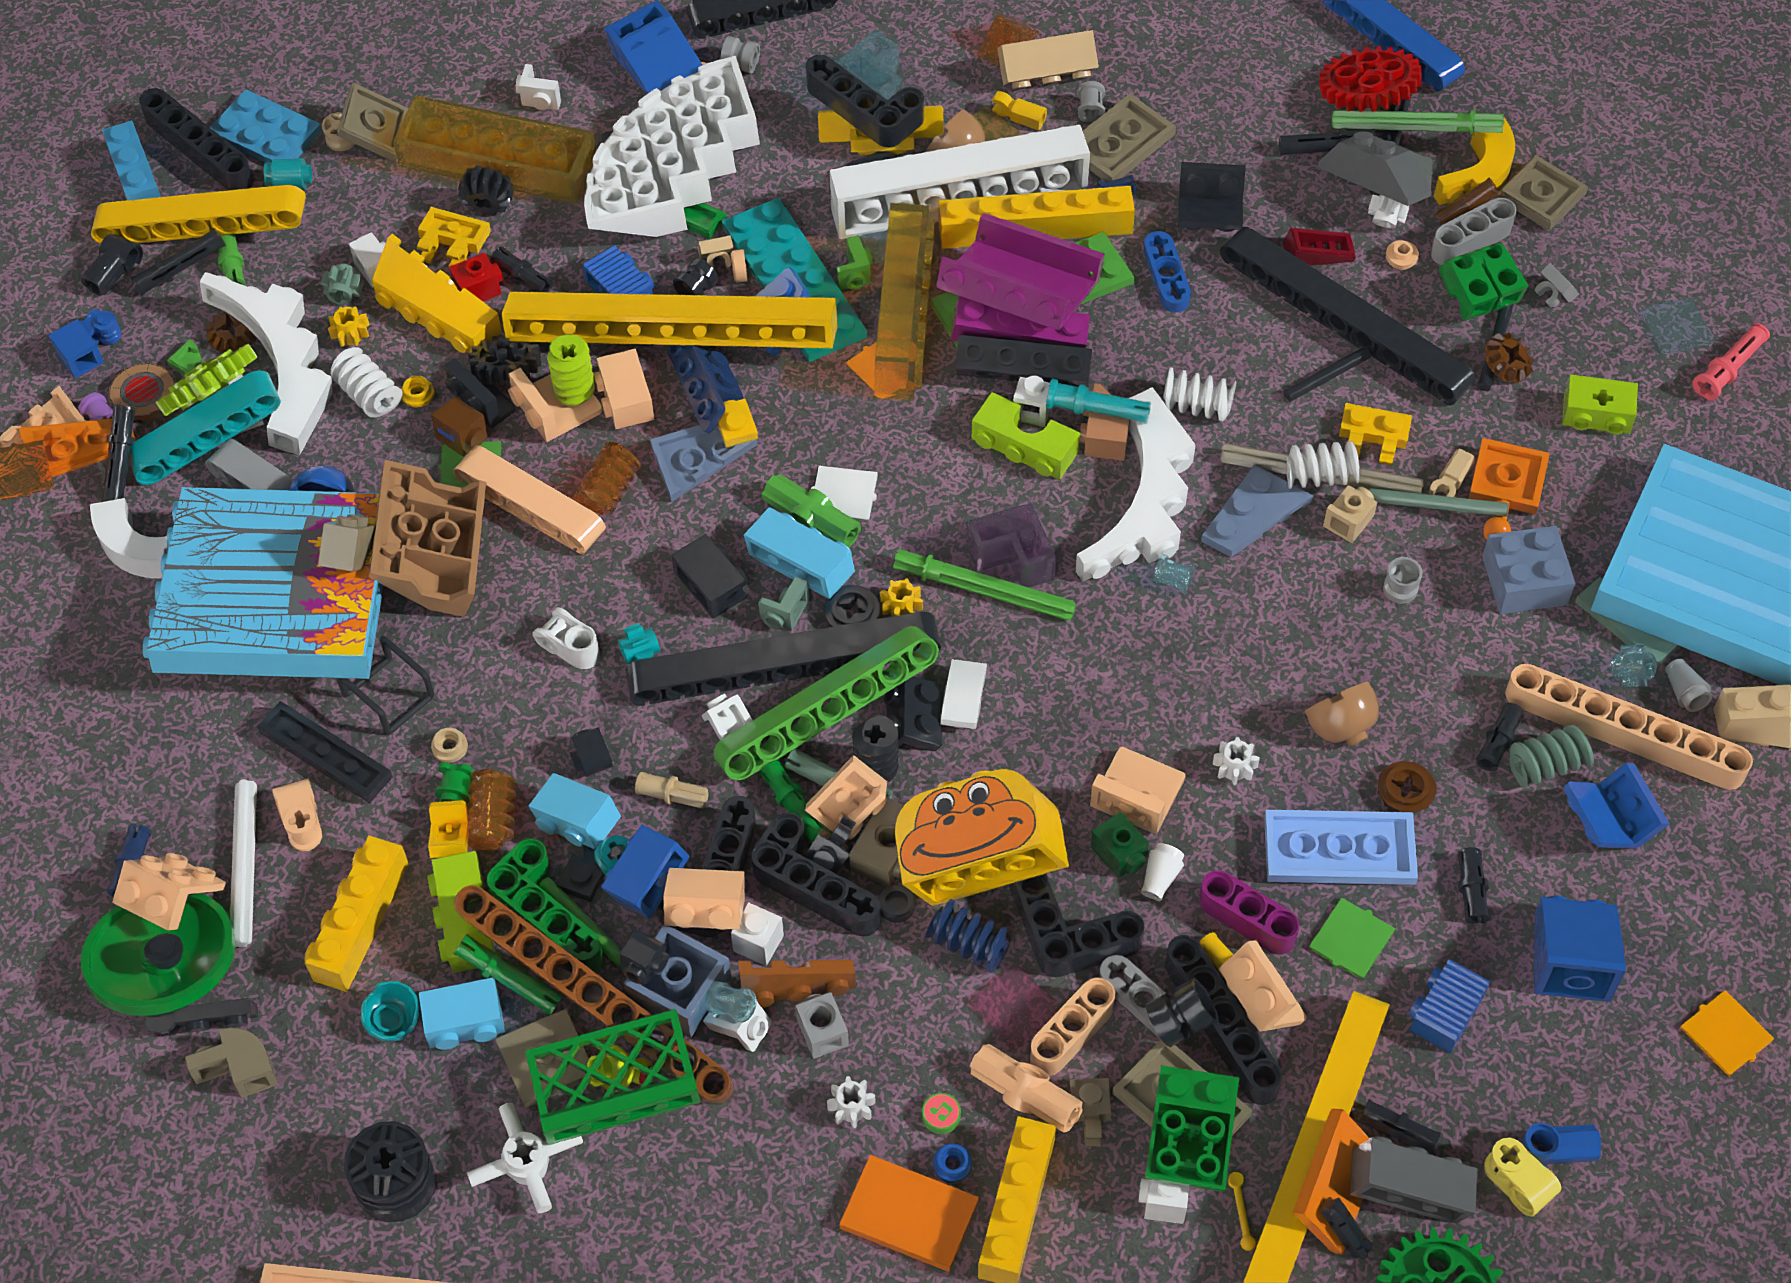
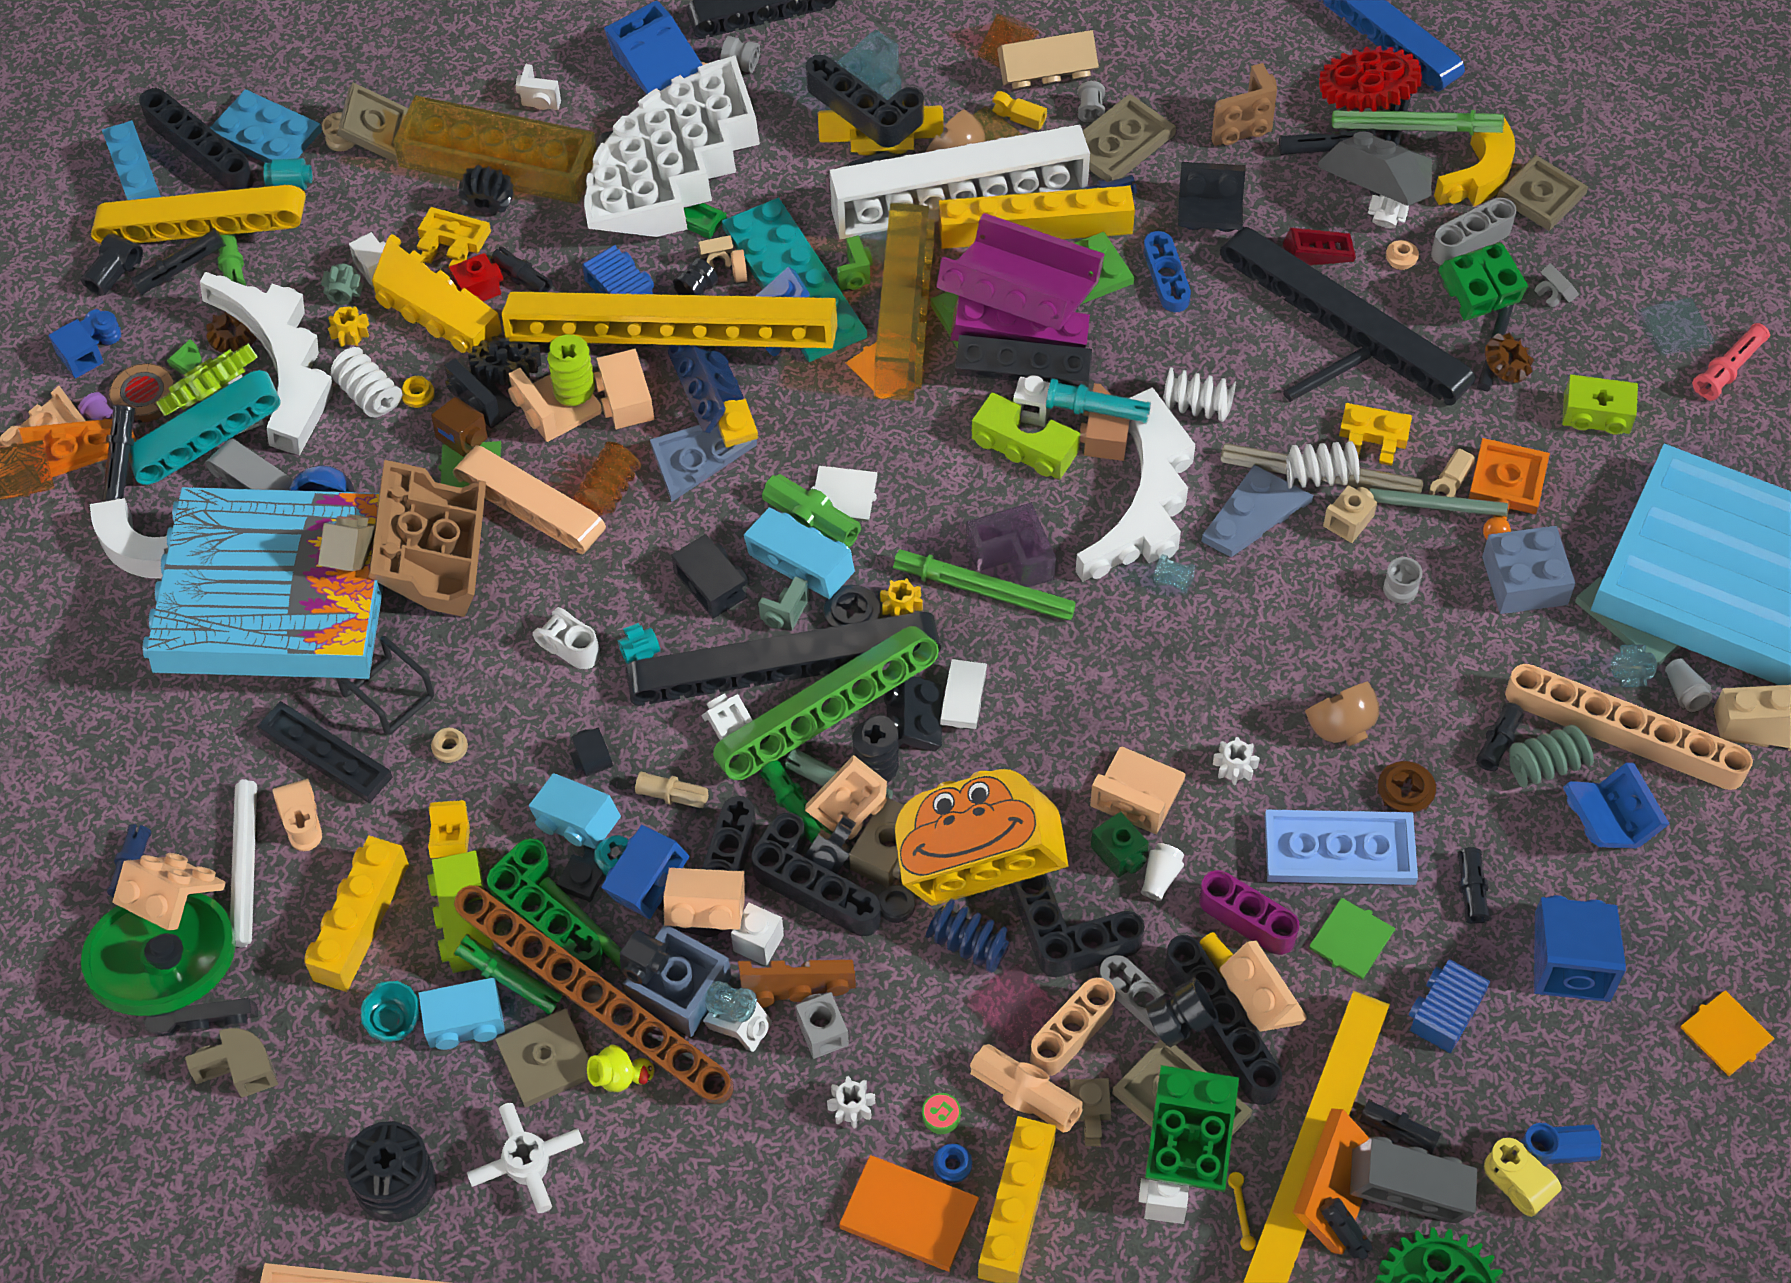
green brick [434,762,479,804] -> none
clear orange piece [467,769,516,851] -> none
green fence [525,1009,701,1145] -> none
reddish brown axle [1436,177,1501,225] -> none
none -> medium nougat bracket [1211,63,1277,146]

